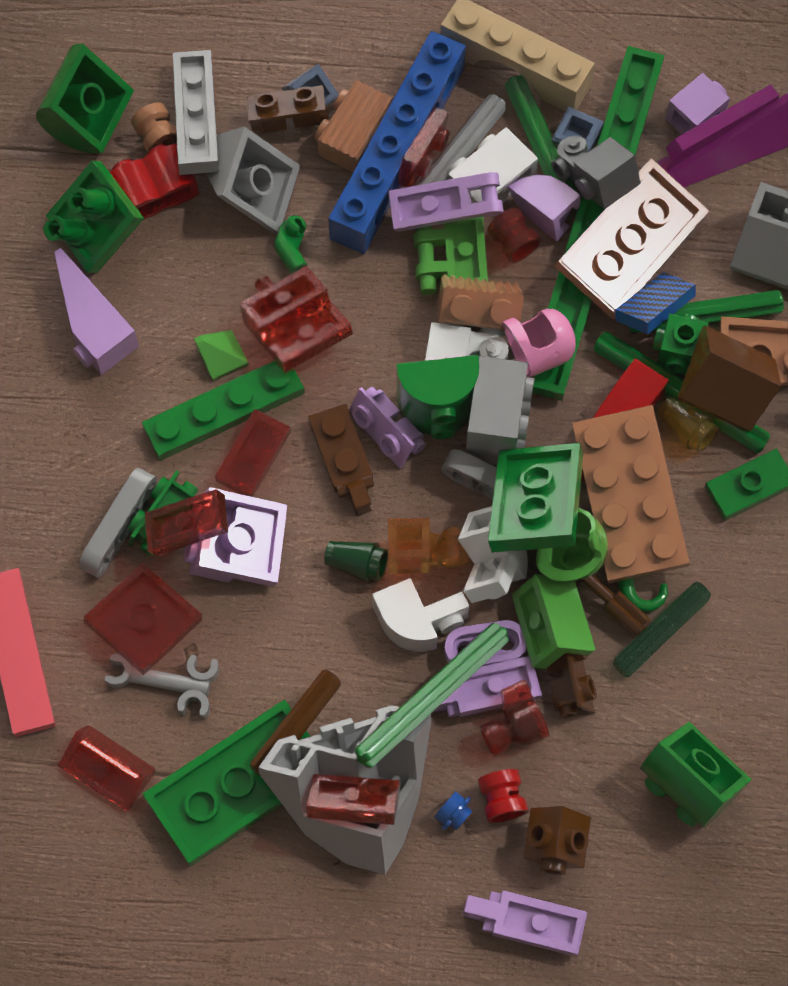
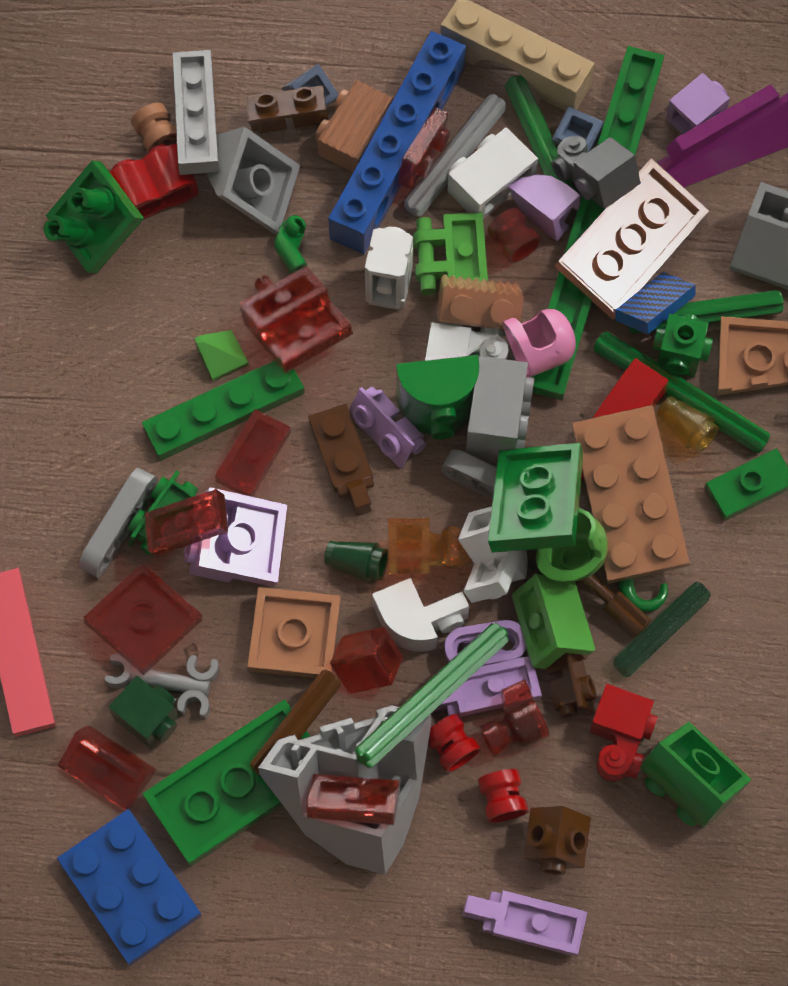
green brick [36,43,134,154] -> none
lavender slope [54,248,139,375] -> none
lavender plate [389,172,504,232] -> none
blue plate [434,791,473,830] -> none
reddish brown slope [677,325,781,432] -> none
none -> blue plate [57,809,202,966]
none -> dark green brick [109,675,178,749]
none -> nougat plate [247,587,341,679]
none -> clear red panel [330,627,403,693]
none -> white brick [365,227,413,310]
none -> red wheel [428,714,481,773]
none -> red brick [589,683,658,782]

